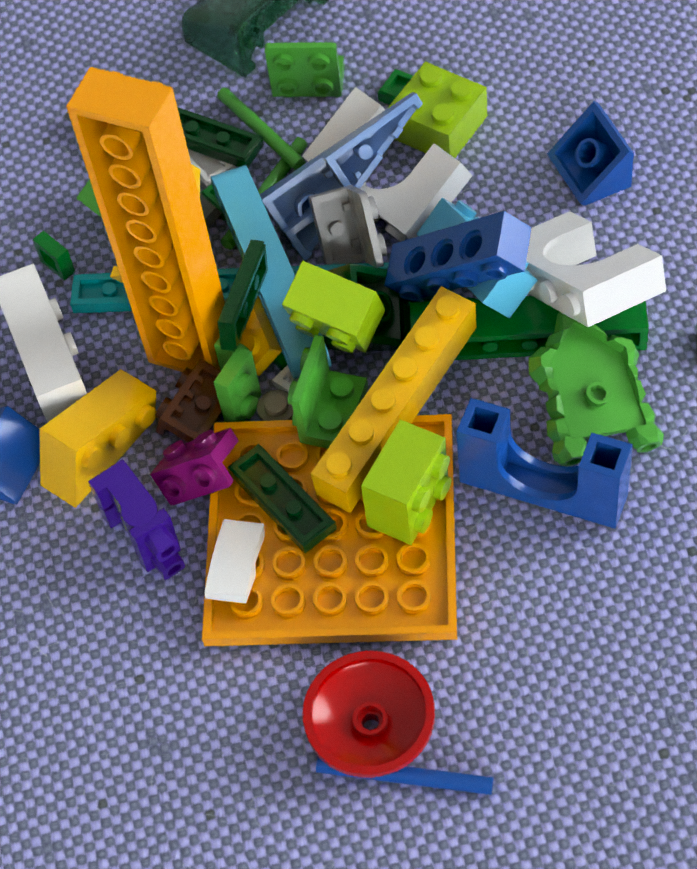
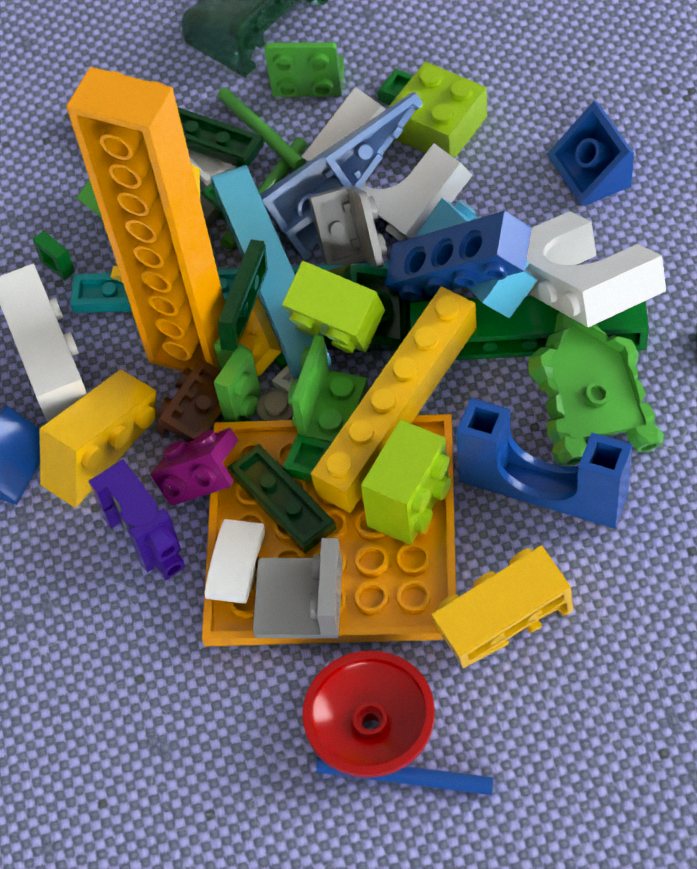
none -> light grey bracket [253,538,343,638]
none -> green tile [283,434,331,483]
none -> yellow wedge [431,545,573,668]

